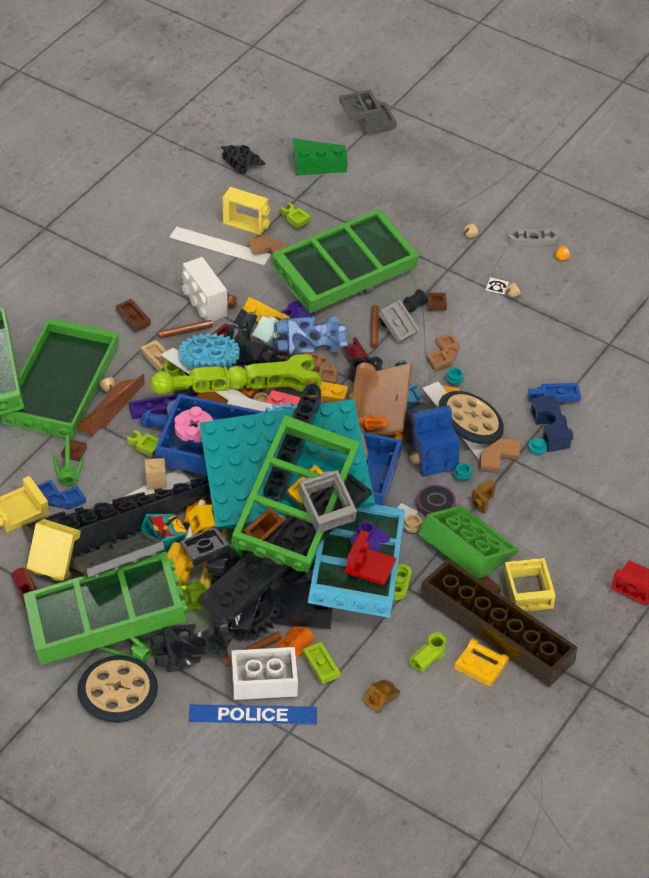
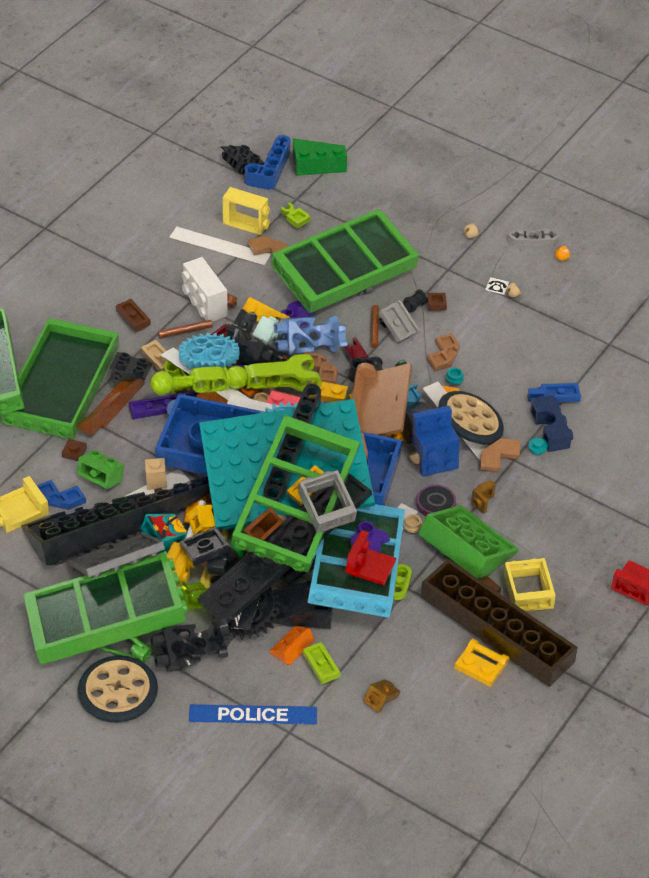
dark red hinge [11,568,37,606] -> none
light yellow panel [27,519,81,582] -> none
bright green plant [52,435,84,486] -> none
tan hinge [99,377,115,393] -> none
lime plate [127,430,159,458] -> none
blue arm [141,411,168,429] -> none
bright pink plate [175,407,213,443] -> none
dark orange bar [224,632,281,666] -> none
white brick [231,647,298,700] -> none
dark grey bracket [339,90,397,134] -> none
orange axle [358,415,388,430] -> none
lime piece [409,632,447,672] -> none
teal plate [453,463,473,481] -> none
none -> bright green brick [77,450,124,489]
none -> black hinge [109,352,153,382]
none -> blue beam [245,135,290,190]

